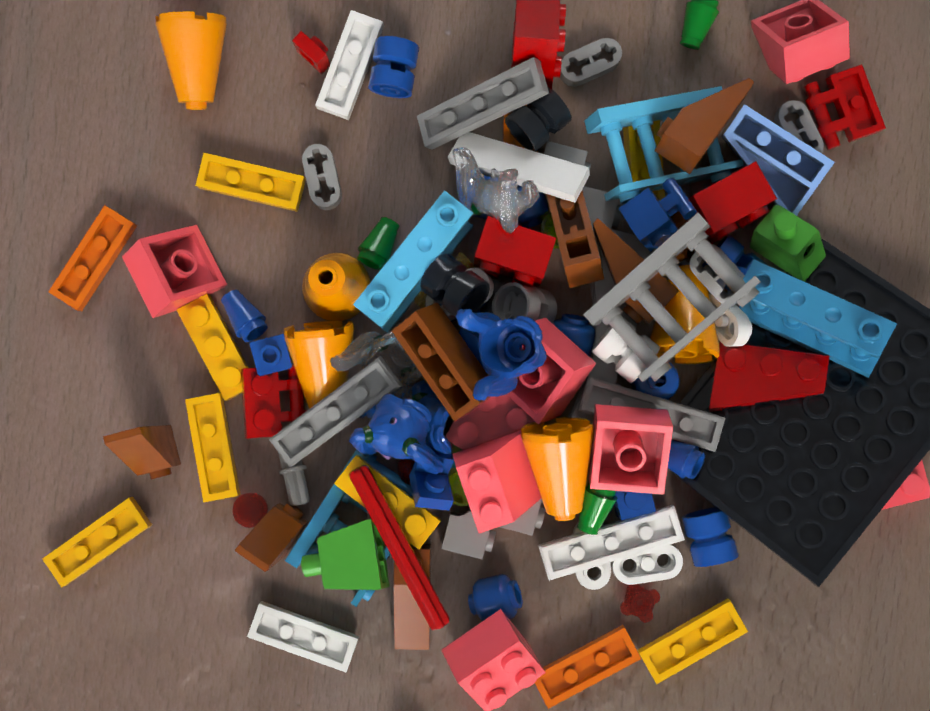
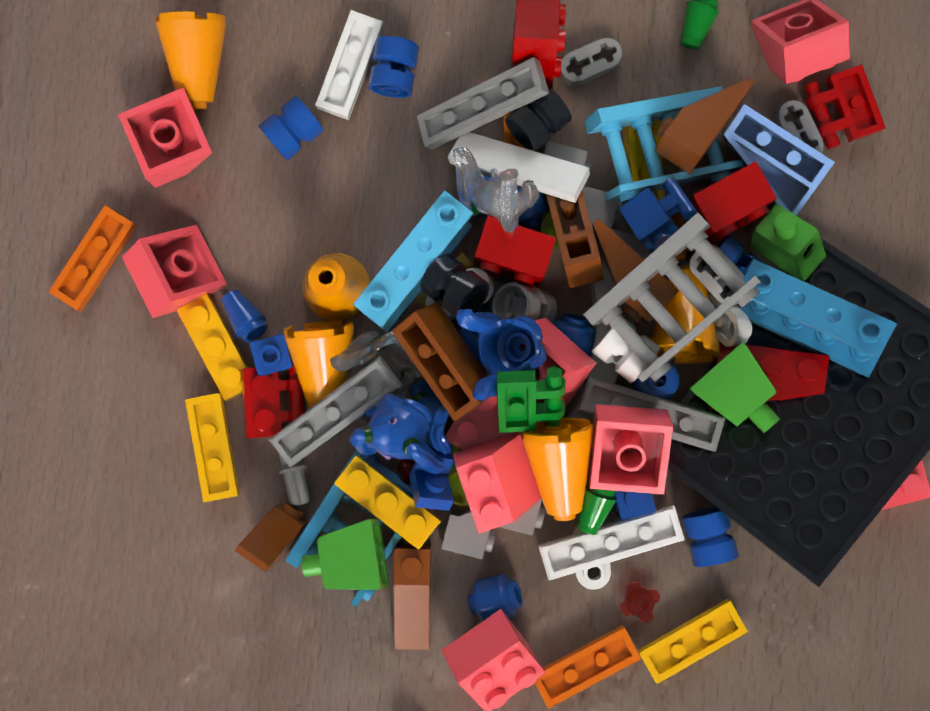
yellow plate [42,497,152,587] -> none
dark orange slope [103,425,181,480] -> none
yellow plate [195,153,306,212] -> none
clear red plate [233,492,268,528] -> none
white plate [247,601,359,672] -> none
red plate [292,31,330,75] -> none
light grey beam [302,144,342,210] -> none
red axle [349,465,450,630] -> none
green cone [357,217,400,271] -> none
white plate [611,544,683,585] -> none
blue cone [668,439,705,479] -> none
none -> coral slope [118,87,212,188]
none -> blue wheel [258,95,324,161]
none -> green plate [497,366,566,433]
none -> bright green torso [690,342,780,433]

